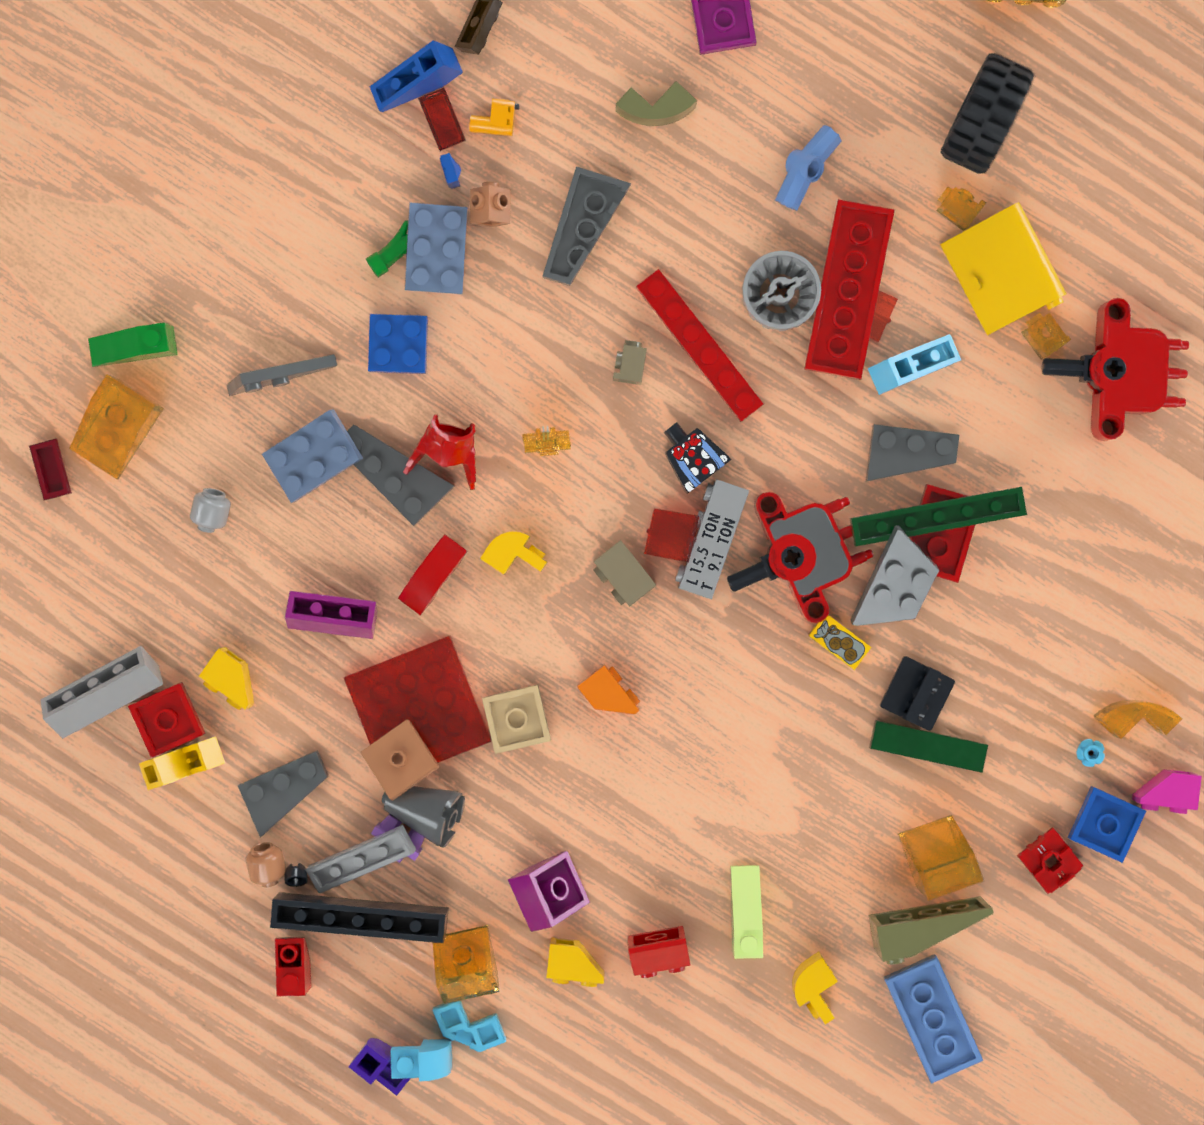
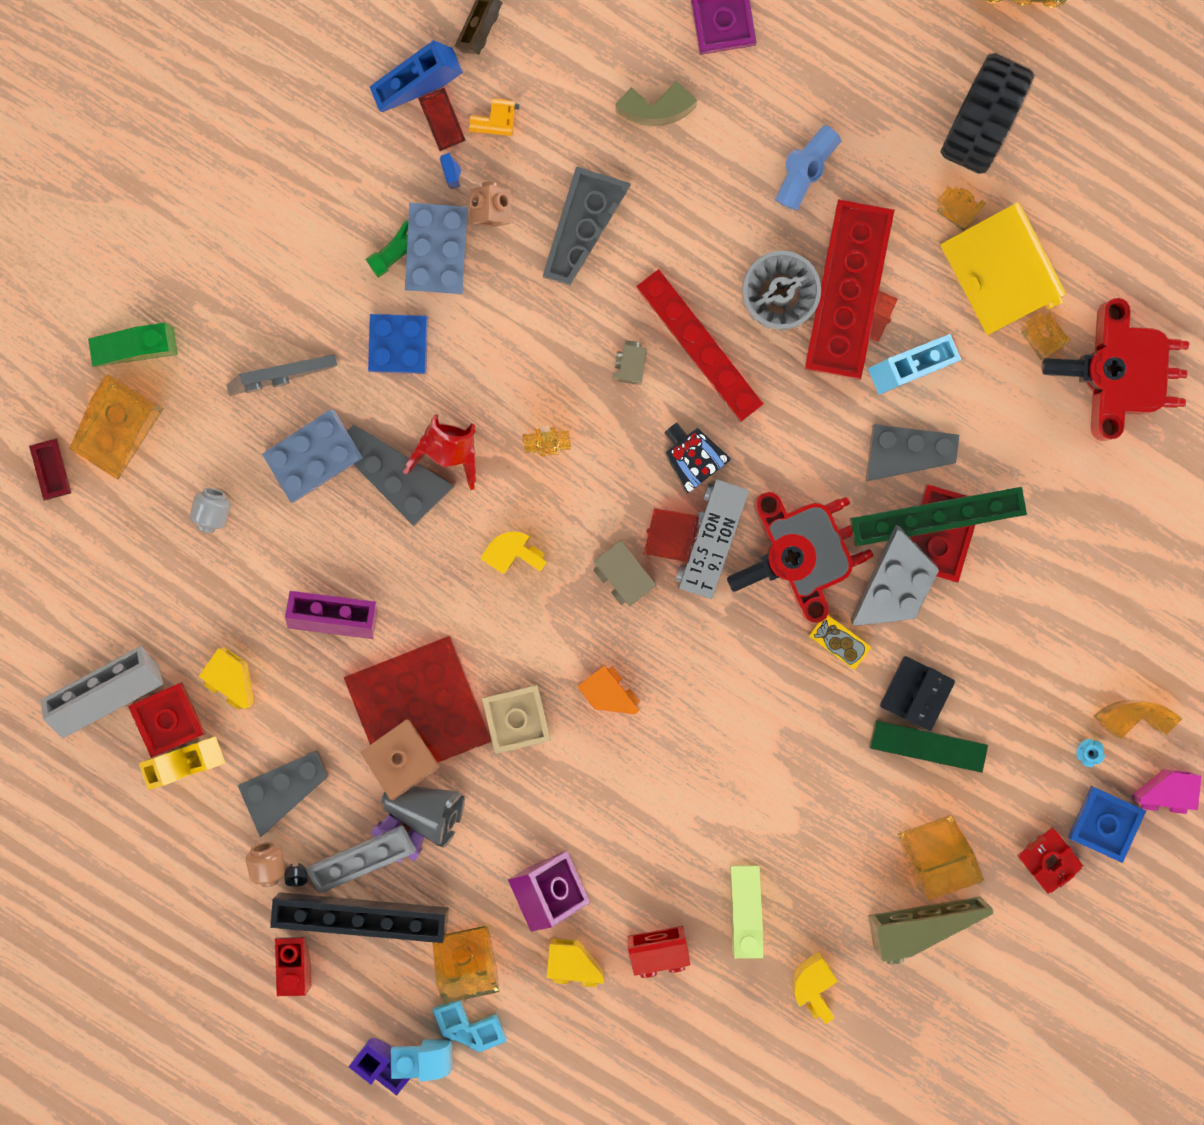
red brick [398,534,467,616] -> none
medium blue tile [883,954,983,1084] -> none

